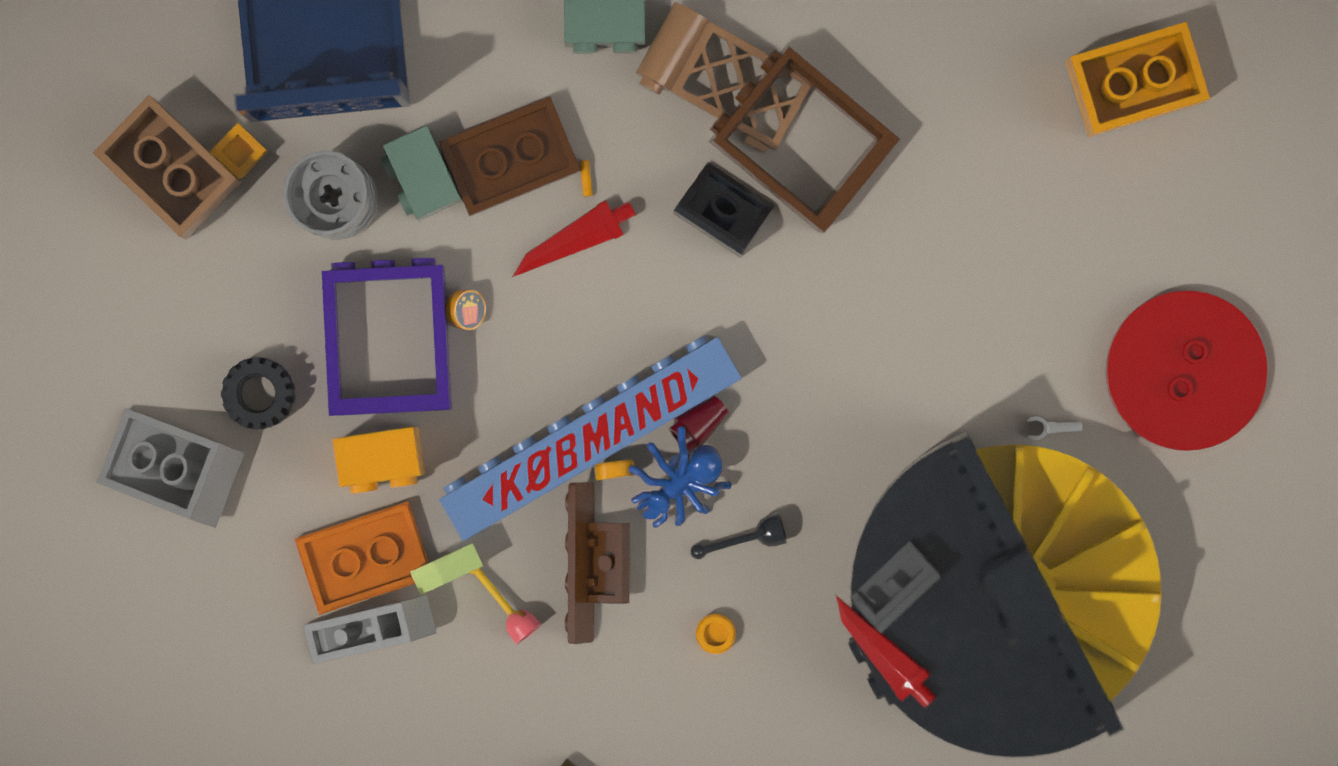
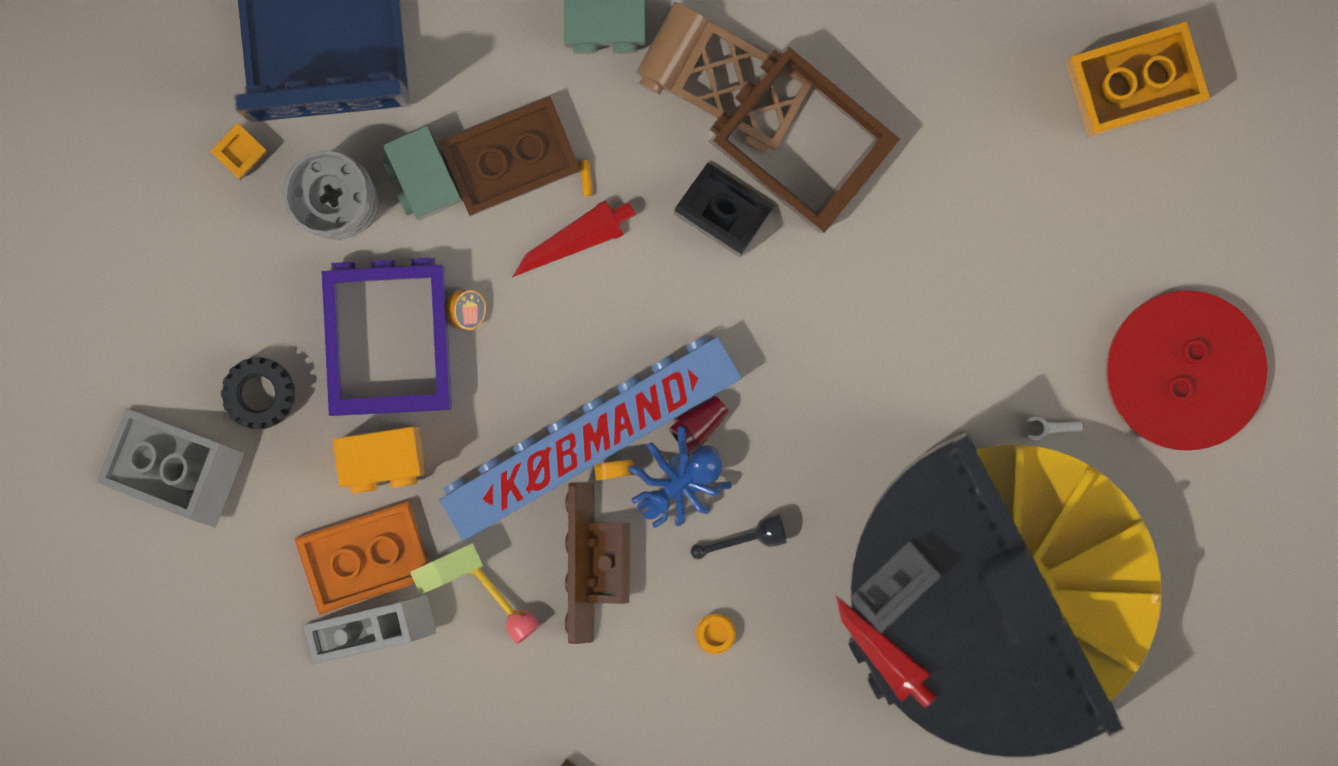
medium nougat brick [93,95,242,240] -> none

